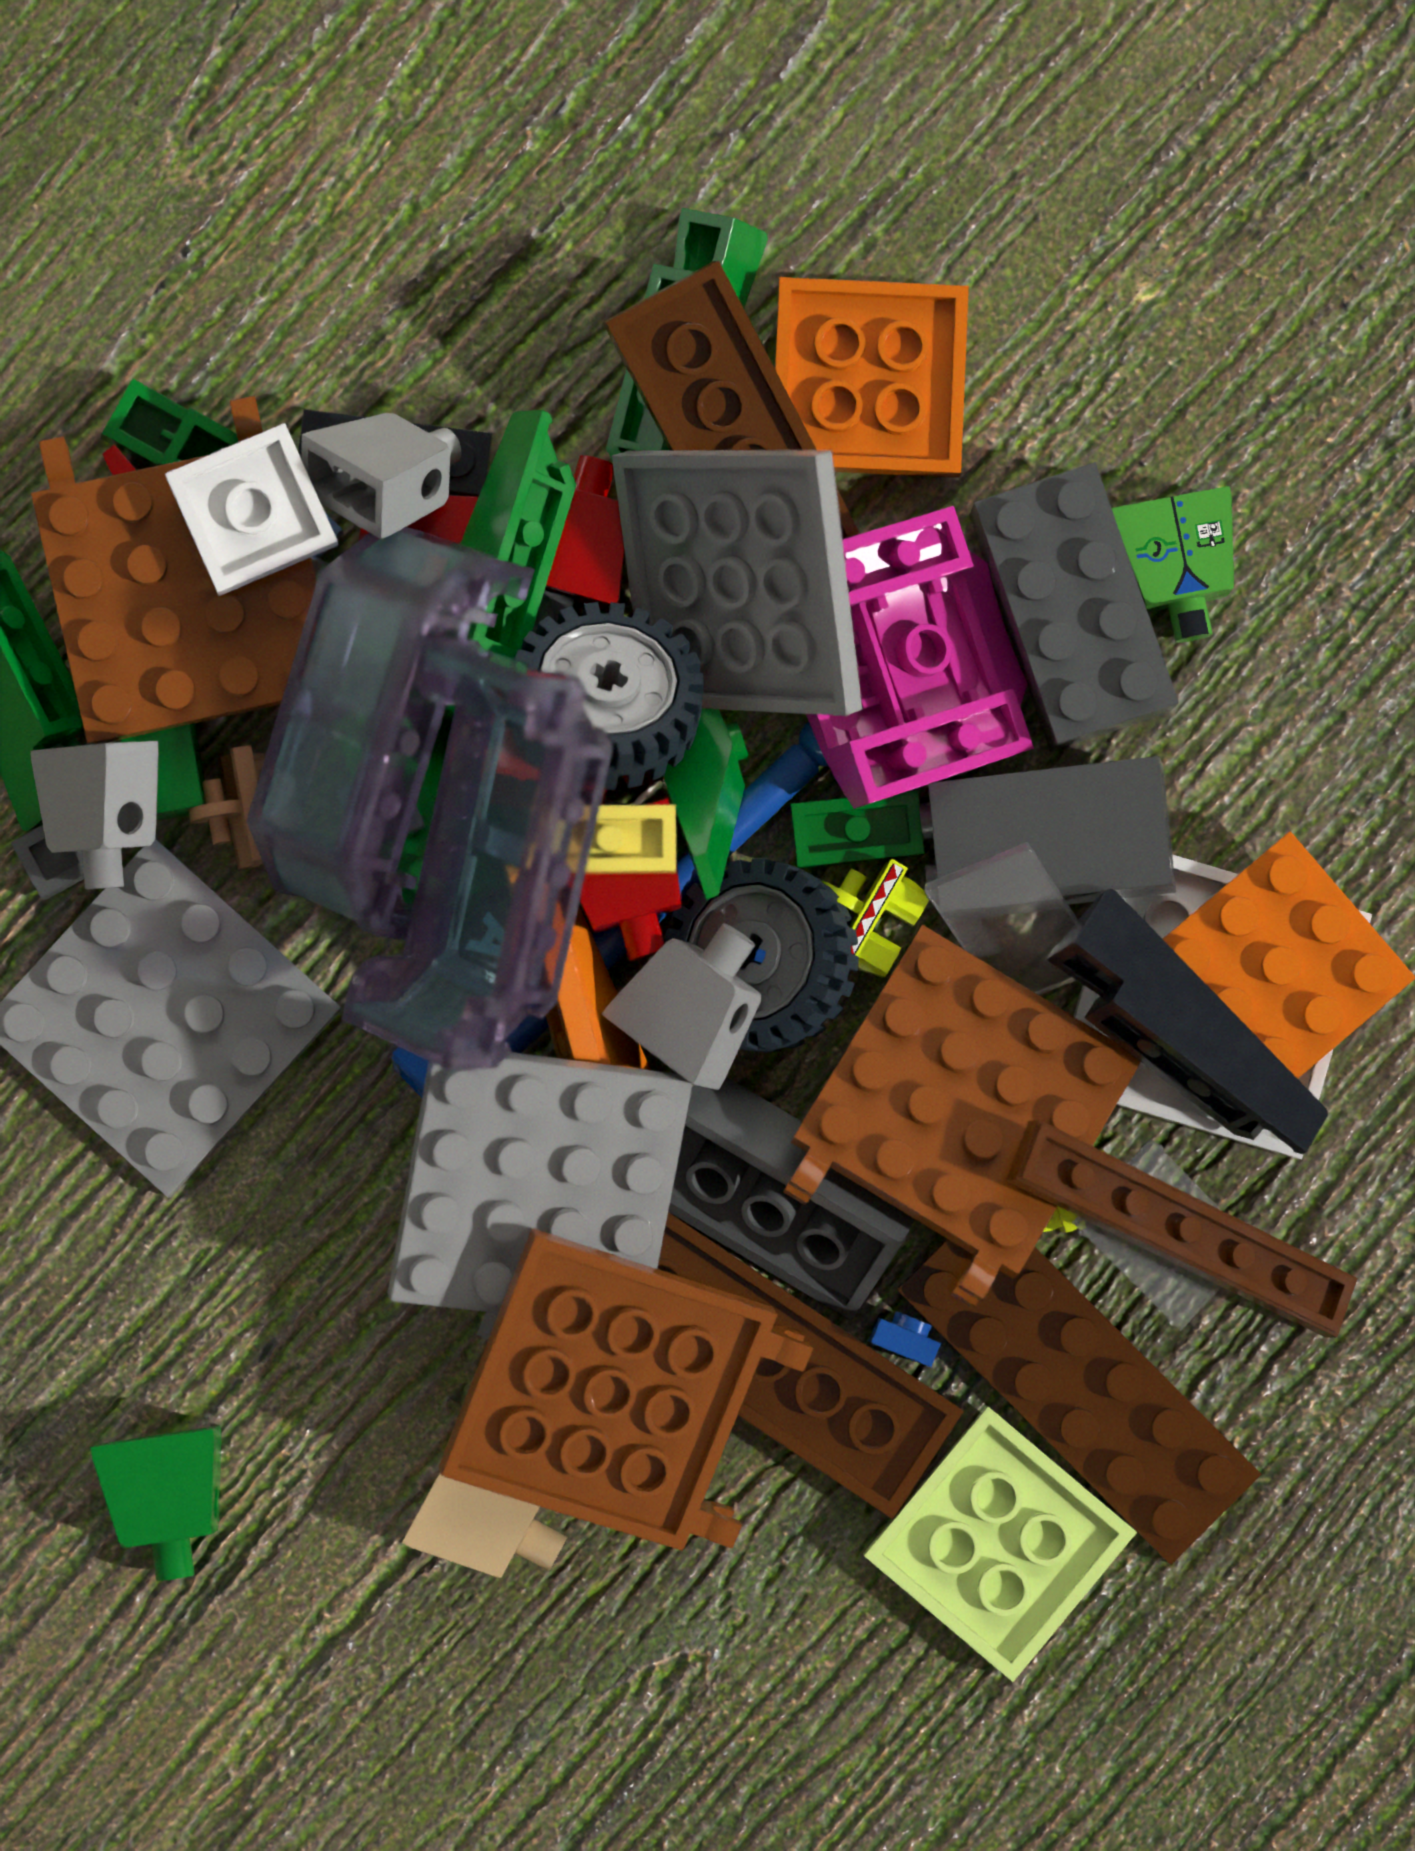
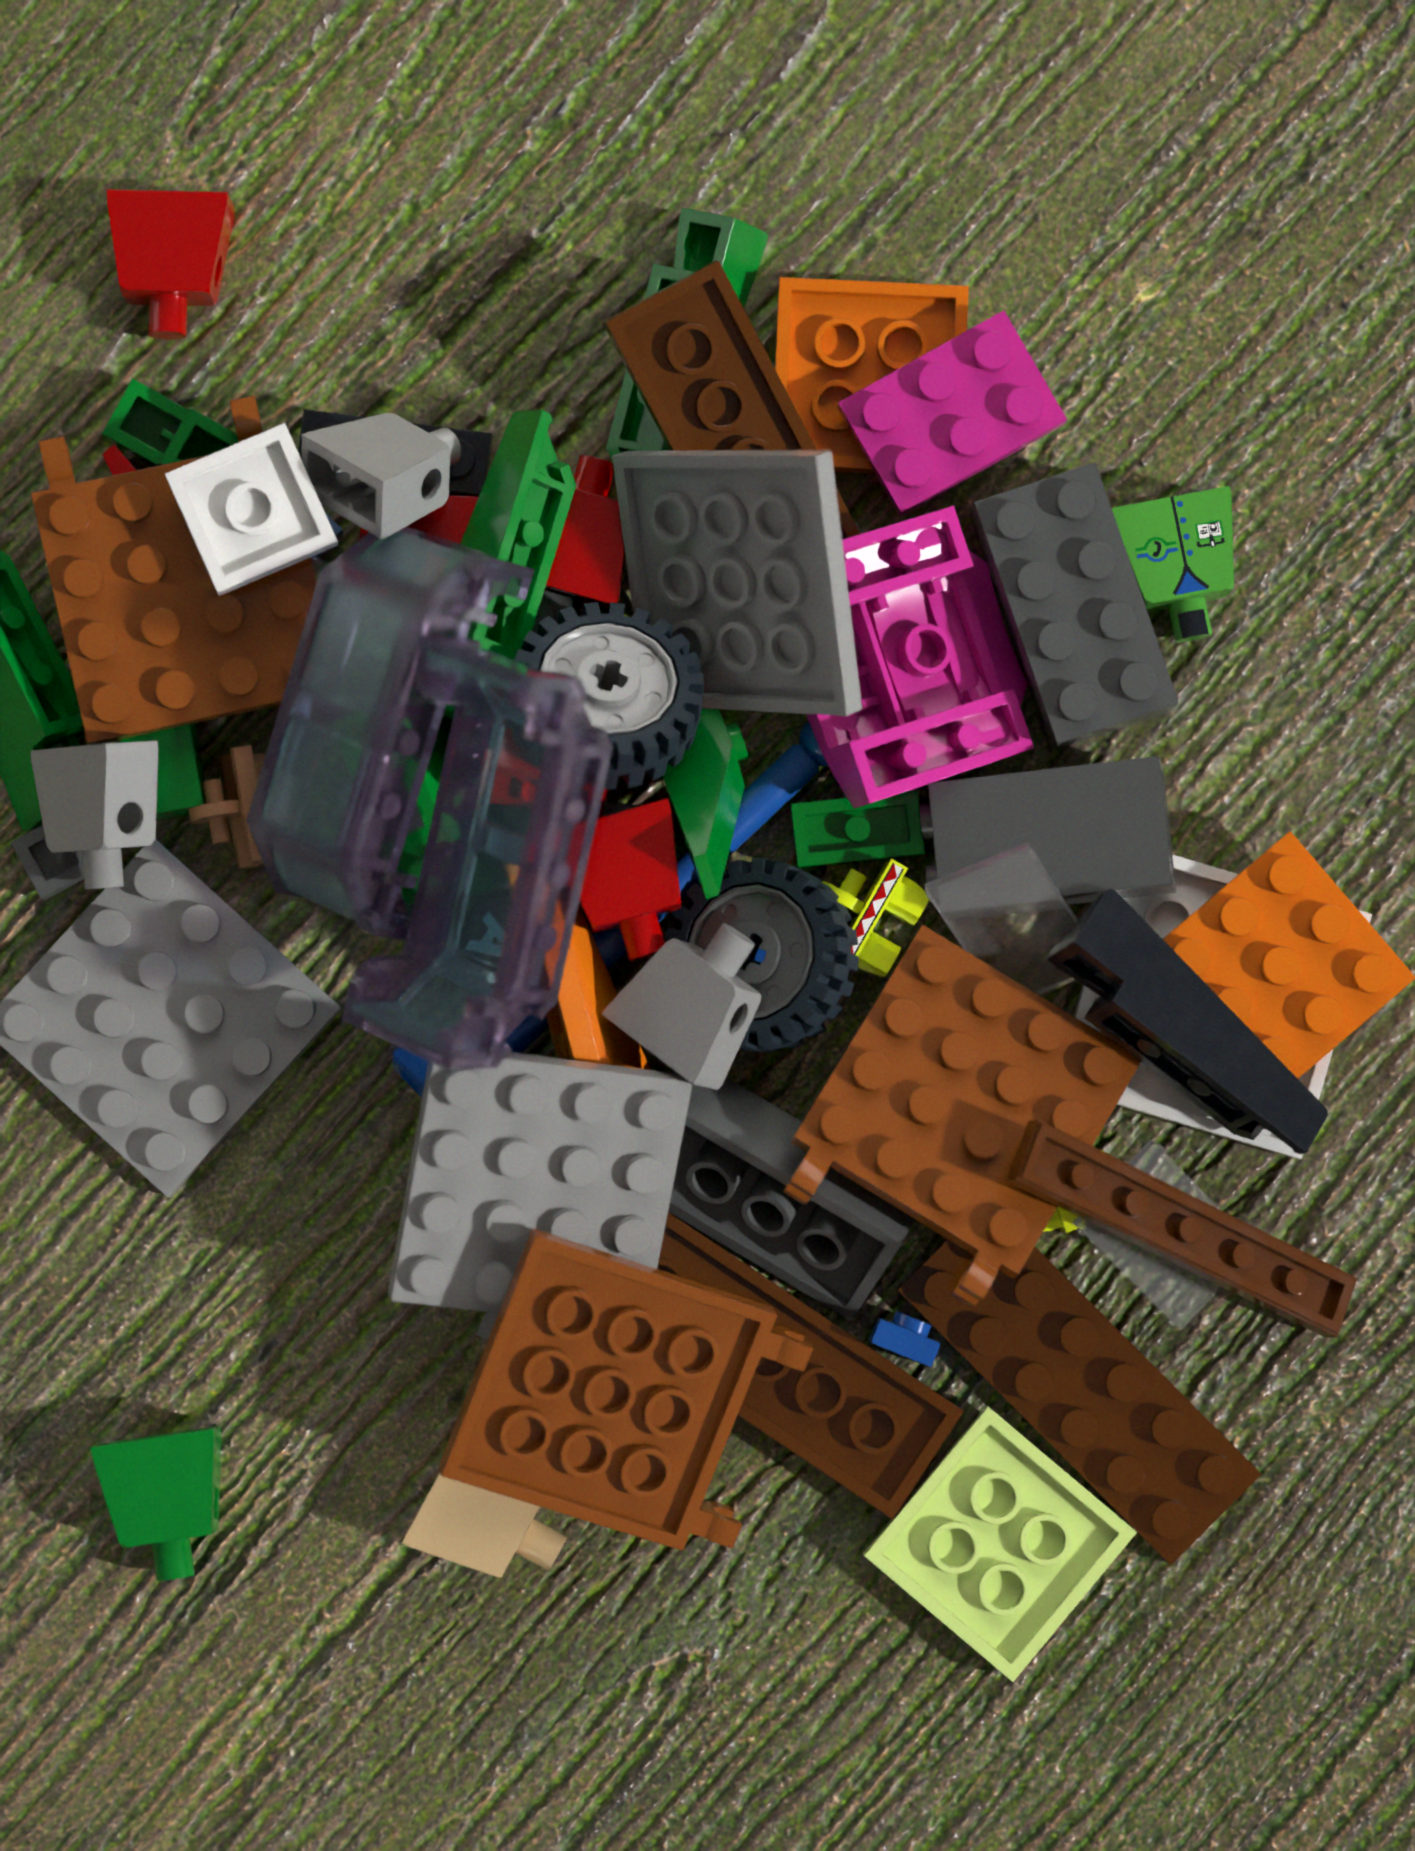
light yellow plate [543,805,676,874] -> none
none -> red torso [107,189,235,340]
none -> dark pink plate [837,310,1067,517]

